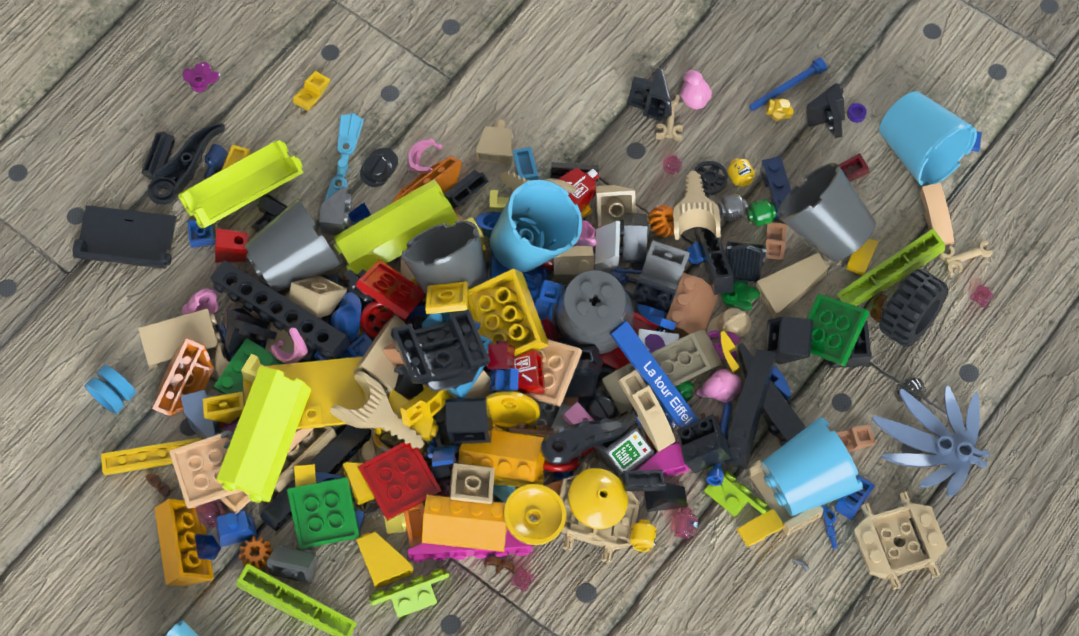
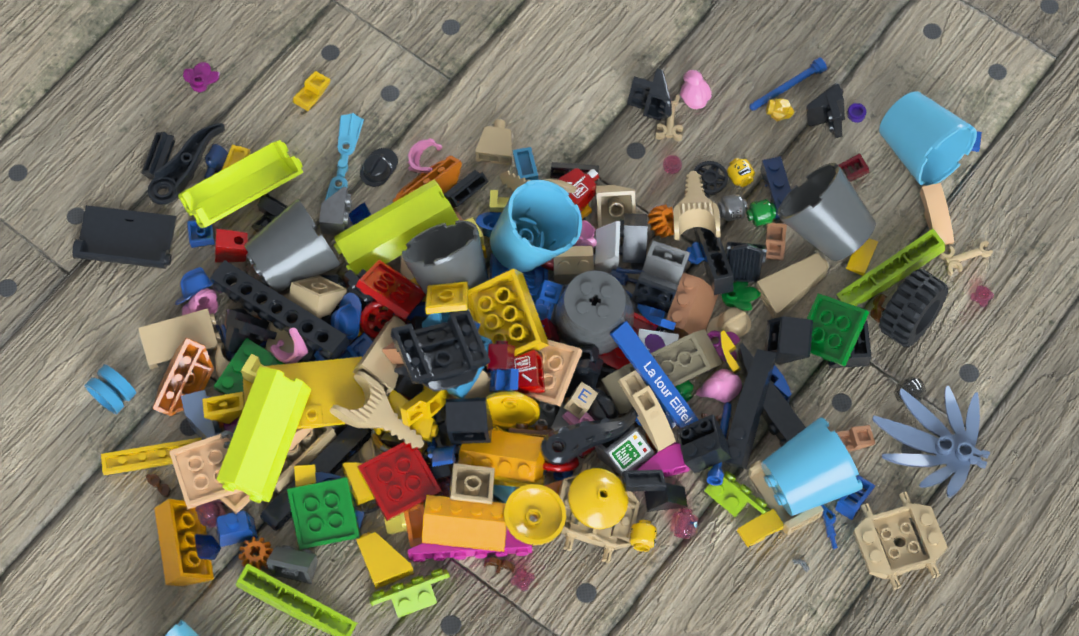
none -> blue piece [175,267,213,305]
none -> tan brick [563,382,598,419]

